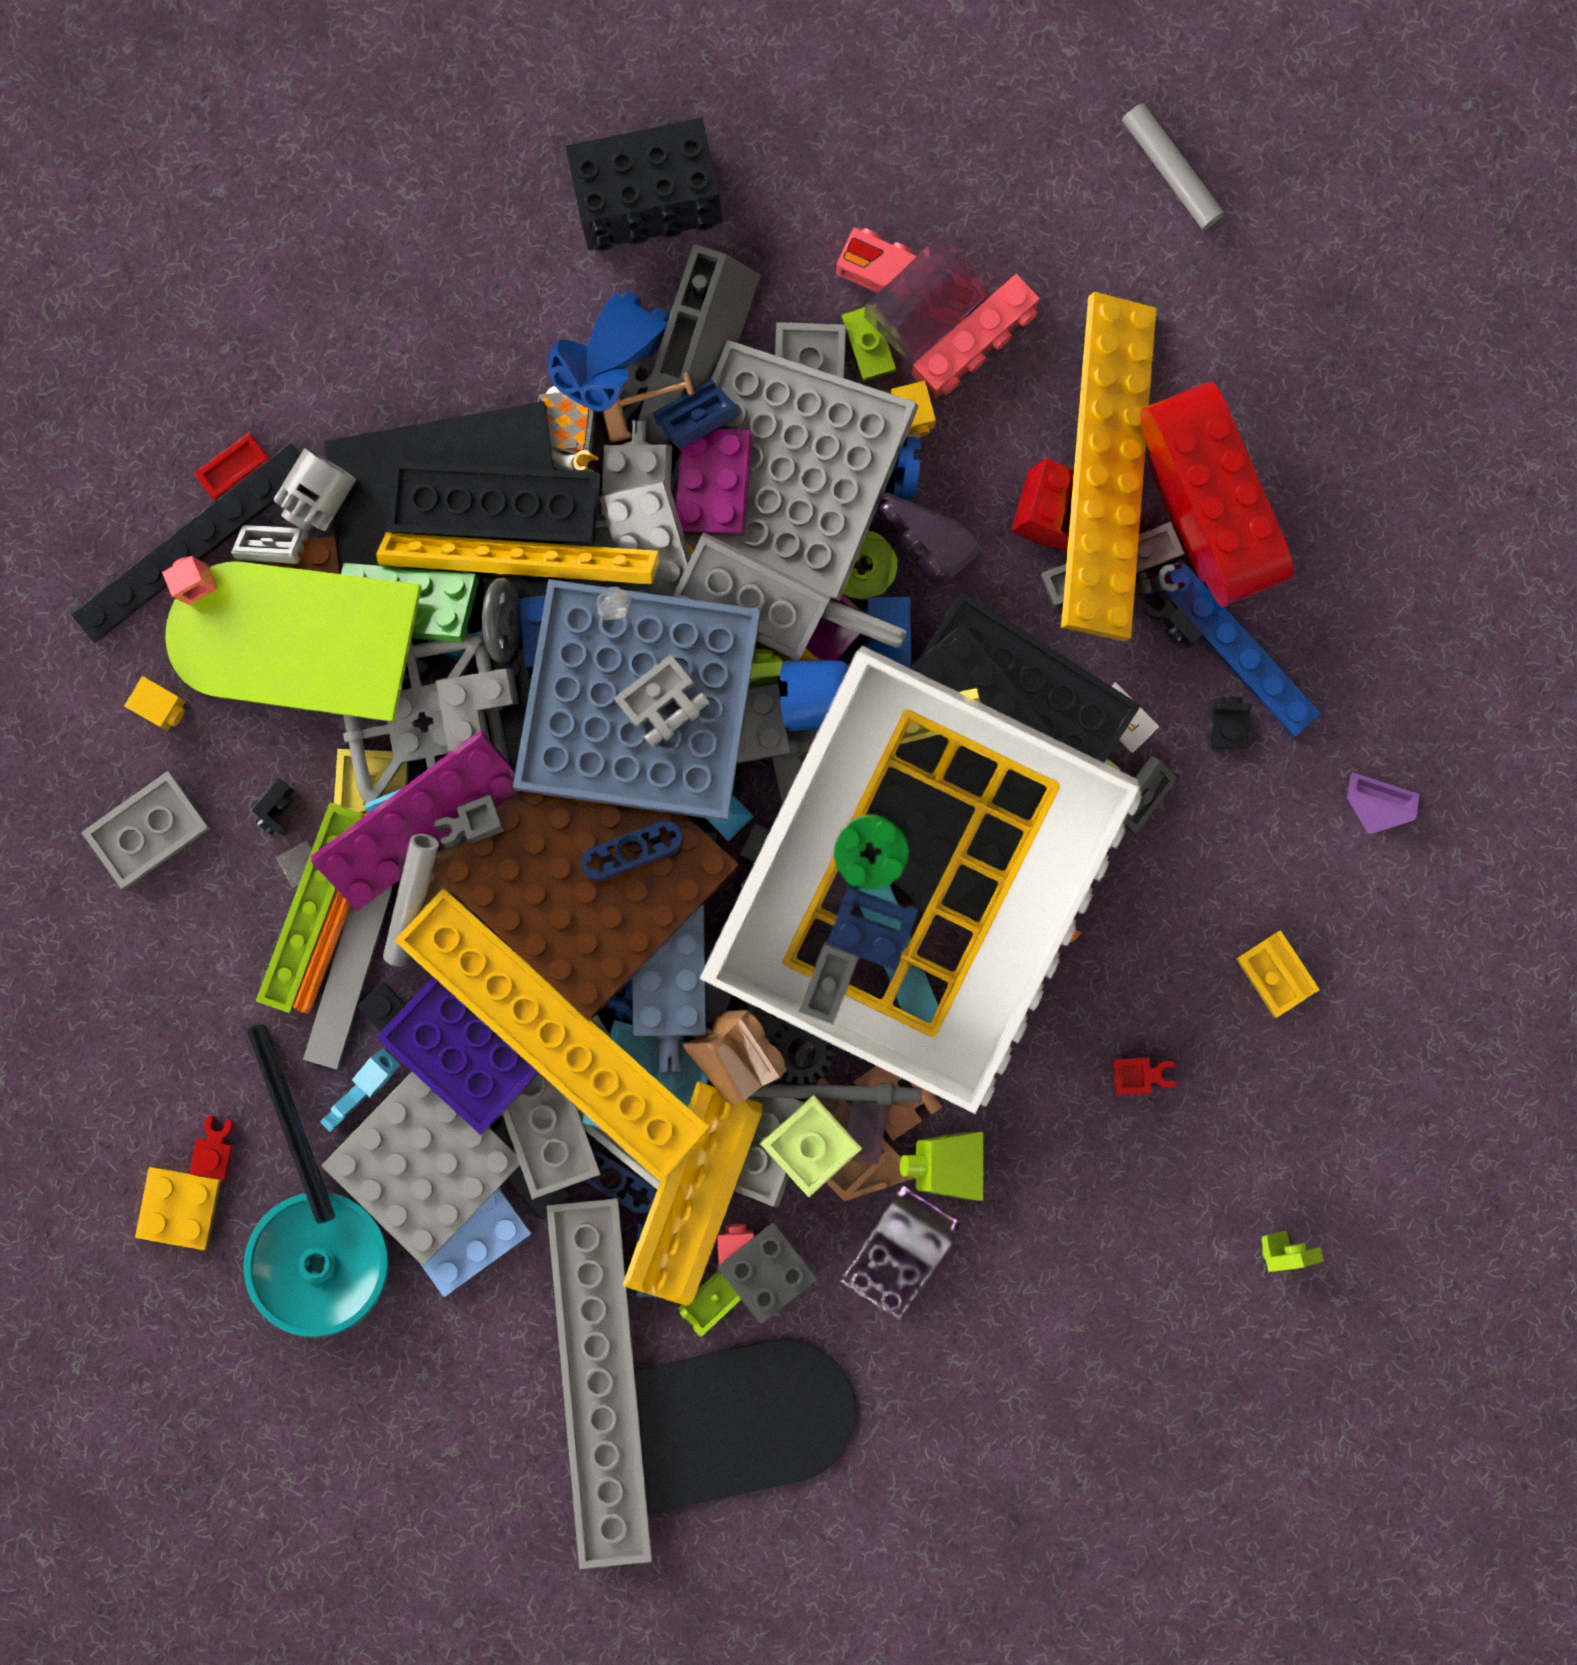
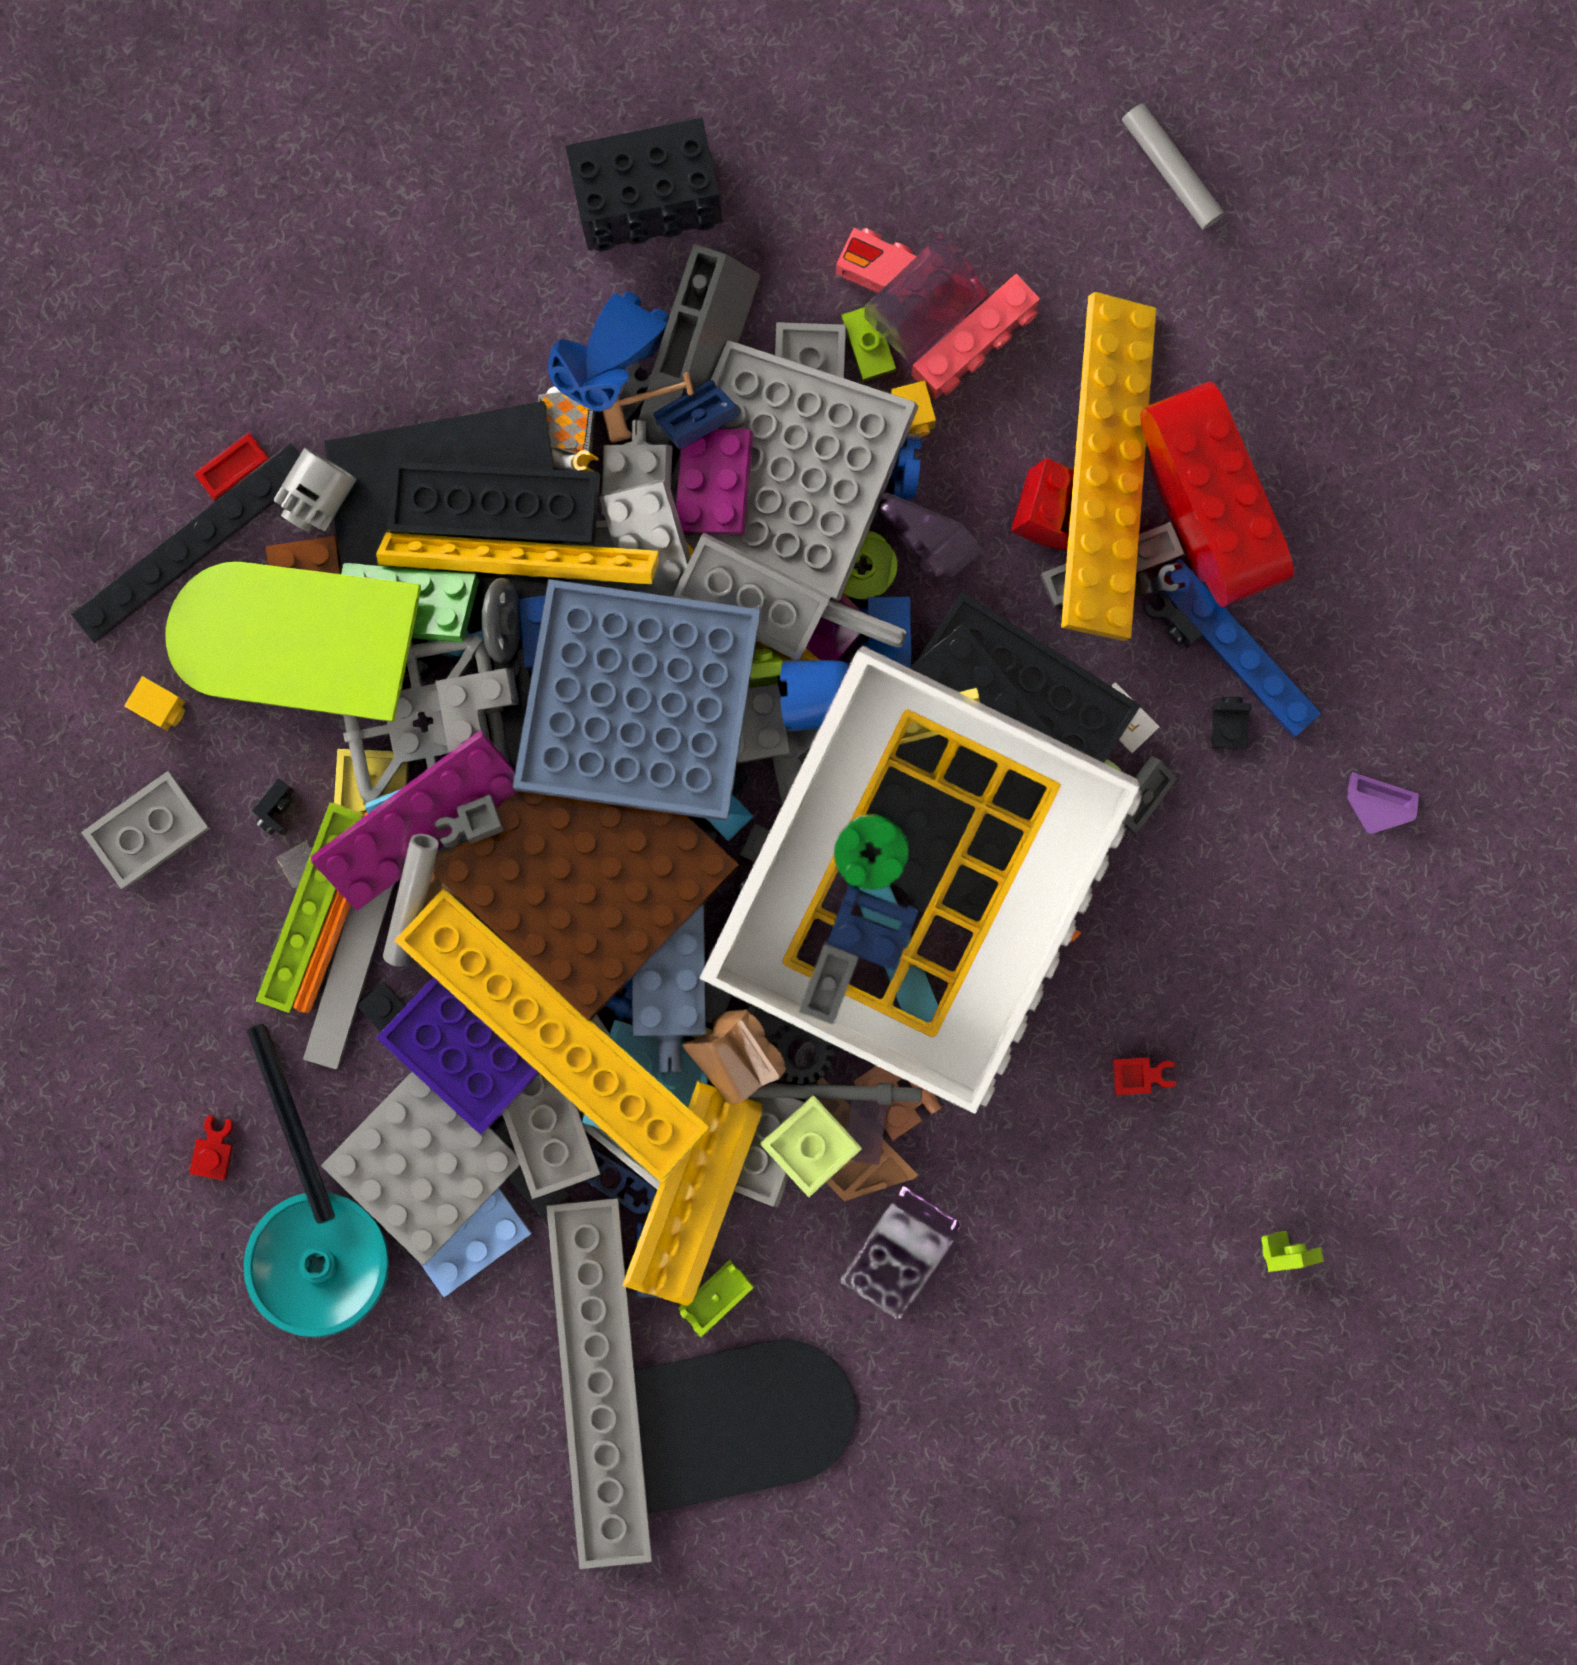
yellow plate [135,1167,221,1250] -> none
coral plate [162,556,217,605] -> none
light grey tile [231,525,309,564] -> none
medium azure piece [320,1048,401,1132] -> none
dark blue beam [581,821,683,882] -> none
clear plate [596,587,631,620] -> none
light grey plate [614,654,709,747] -> none
dark grey bracket [718,1222,818,1323] -> none
coral plate [718,1224,754,1264] -> none
lime torso [900,1132,983,1201] -> none
yellow plate [1236,930,1320,1018] -> none

